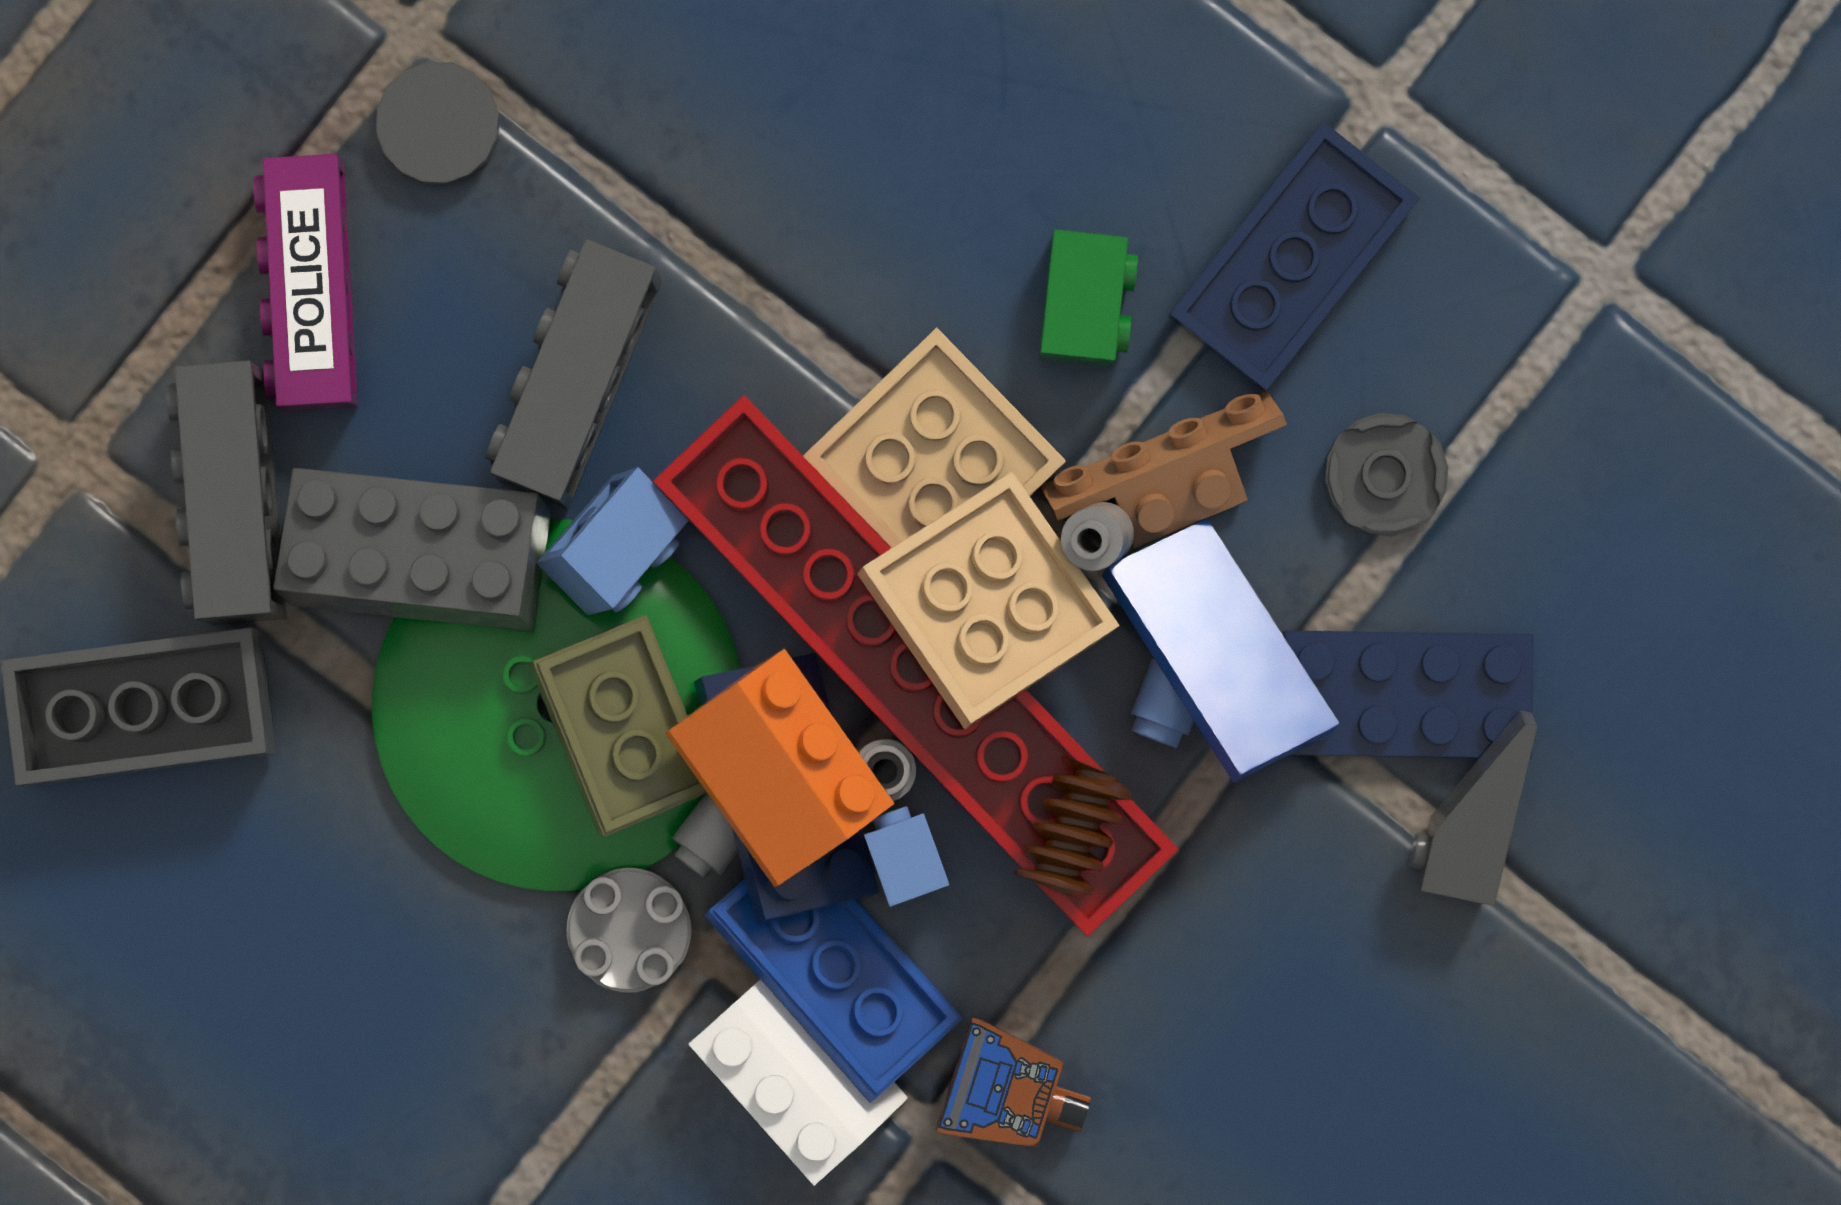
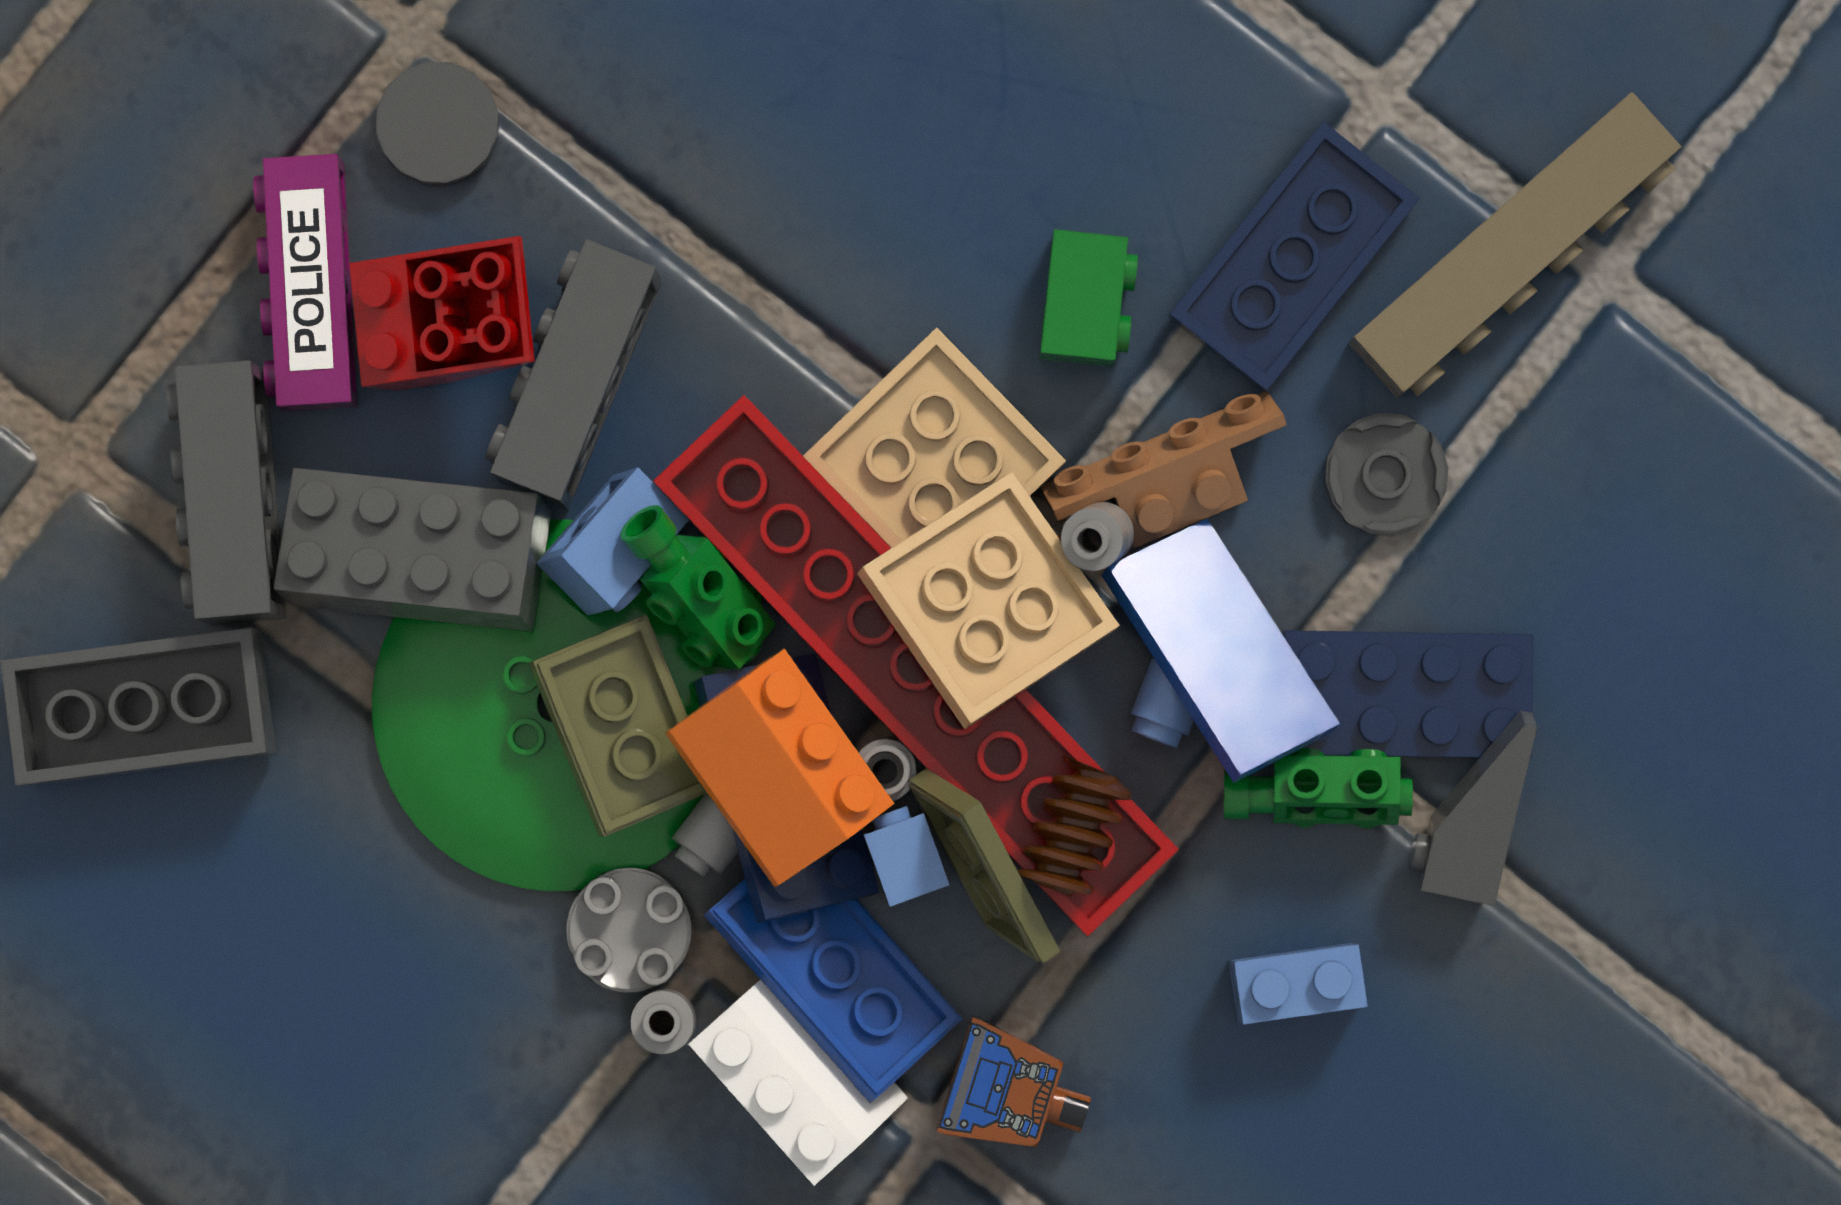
none -> red slope [349,236,535,391]
none -> green brick [620,505,776,670]
none -> light grey brick [631,989,696,1054]
none -> olive tile [908,768,1061,964]
none -> green brick [1224,748,1413,829]
none -> medium blue brick [1229,943,1368,1024]
none -> dark tan brick [1348,92,1682,398]

